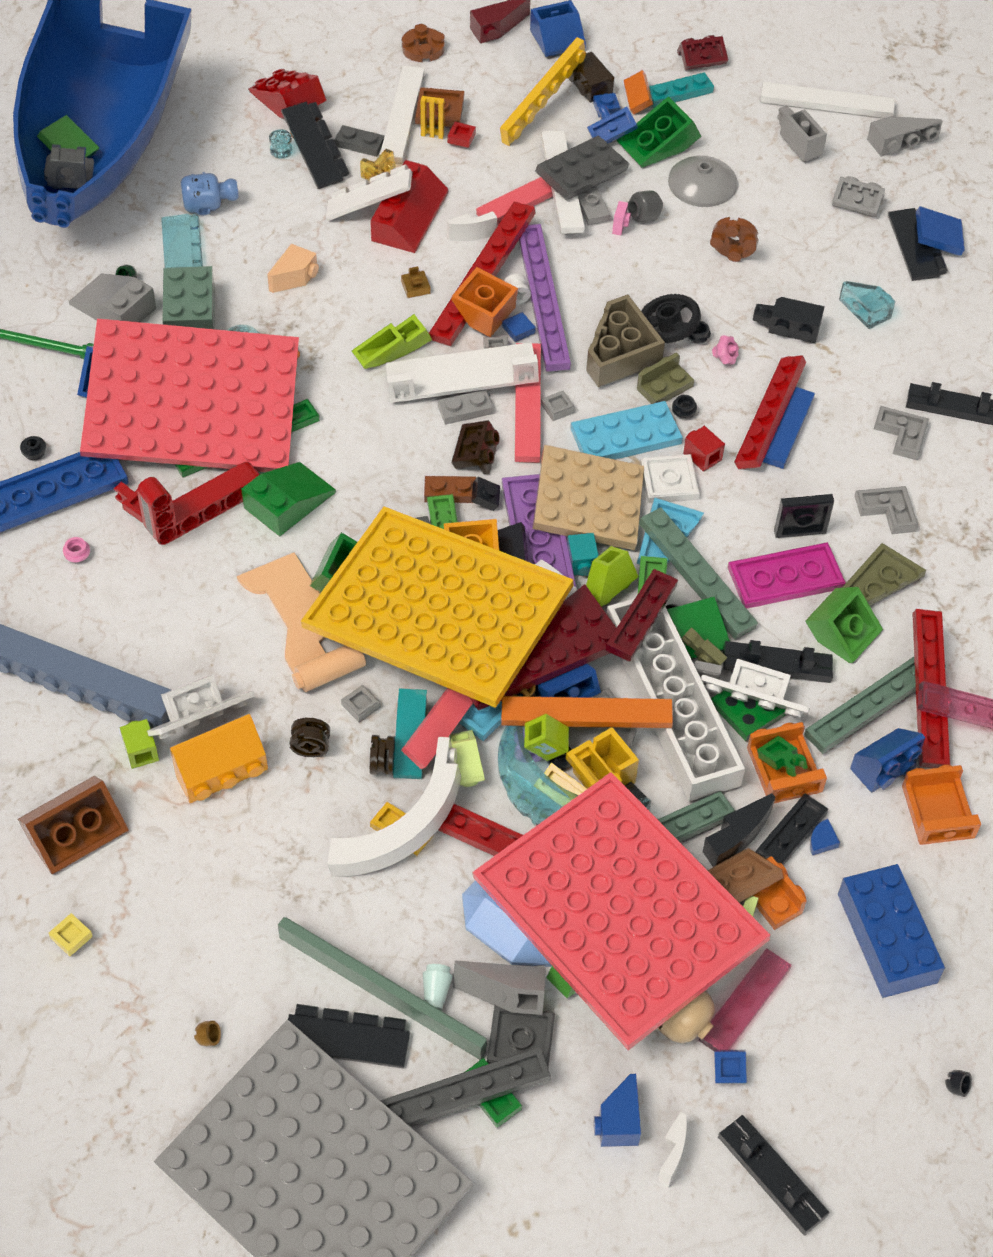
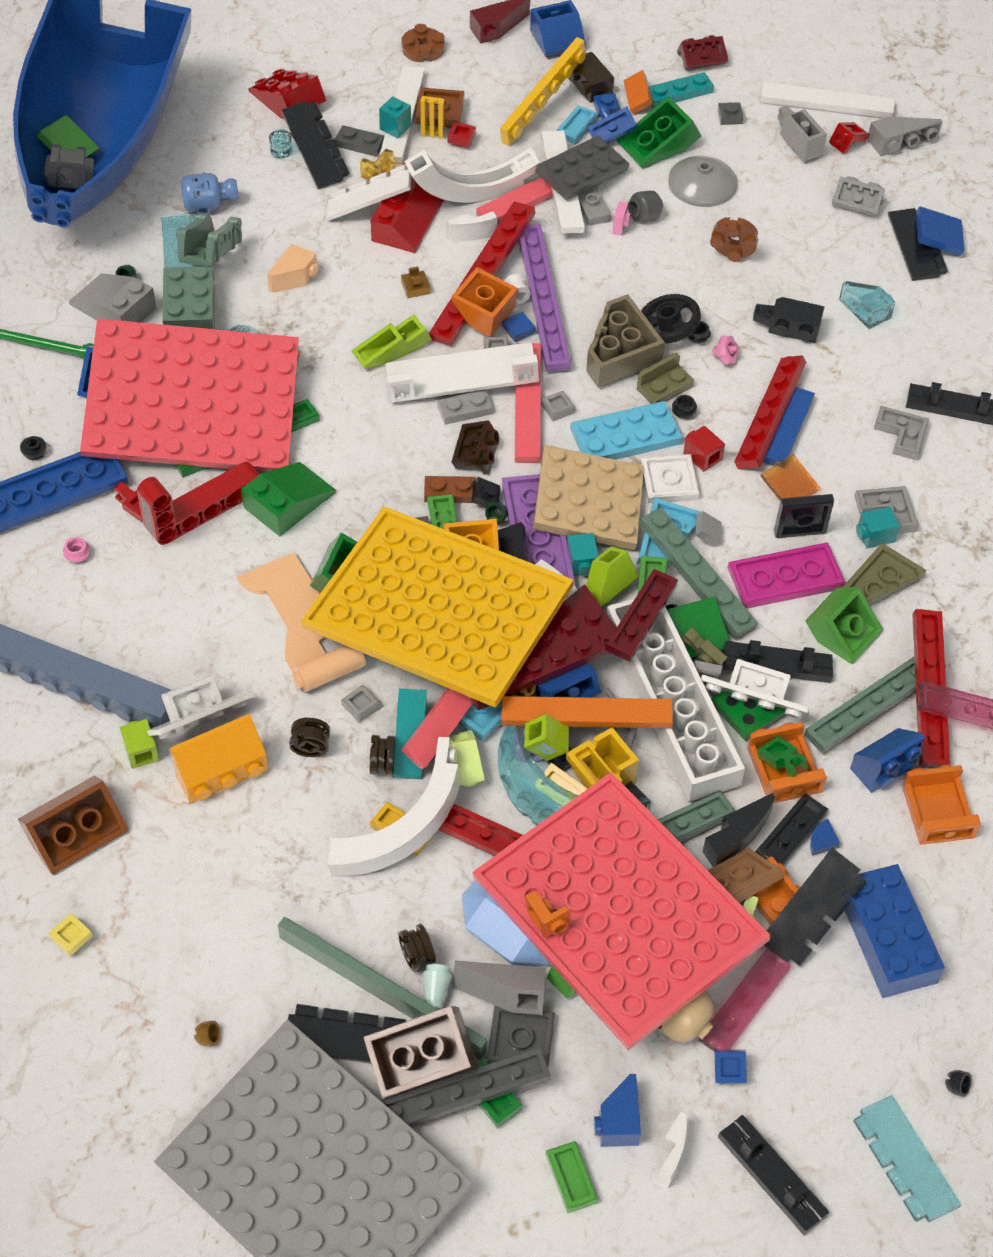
none -> sand green piece [176,213,242,266]
none -> brick [363,1006,478,1099]
none -> teal brick [379,96,411,139]
none -> dark brown wheel [398,923,436,972]
none -> white arch [404,148,540,202]
none -> dark green hinge [485,502,508,523]
none -> orange bracket [525,890,571,938]
none -> bright green tile [546,1141,598,1213]
none -> medium azure tile [556,105,598,144]
none -> light grey tile [695,511,722,547]
none -> dark grey plate [717,102,744,125]
none -> clear orange piece [760,454,821,500]
none -> black windscreen [764,847,866,966]
none -> red bracket [829,122,870,153]
none -> clear light blue windscreen [853,1095,962,1223]
none -> teal brick [856,506,900,549]

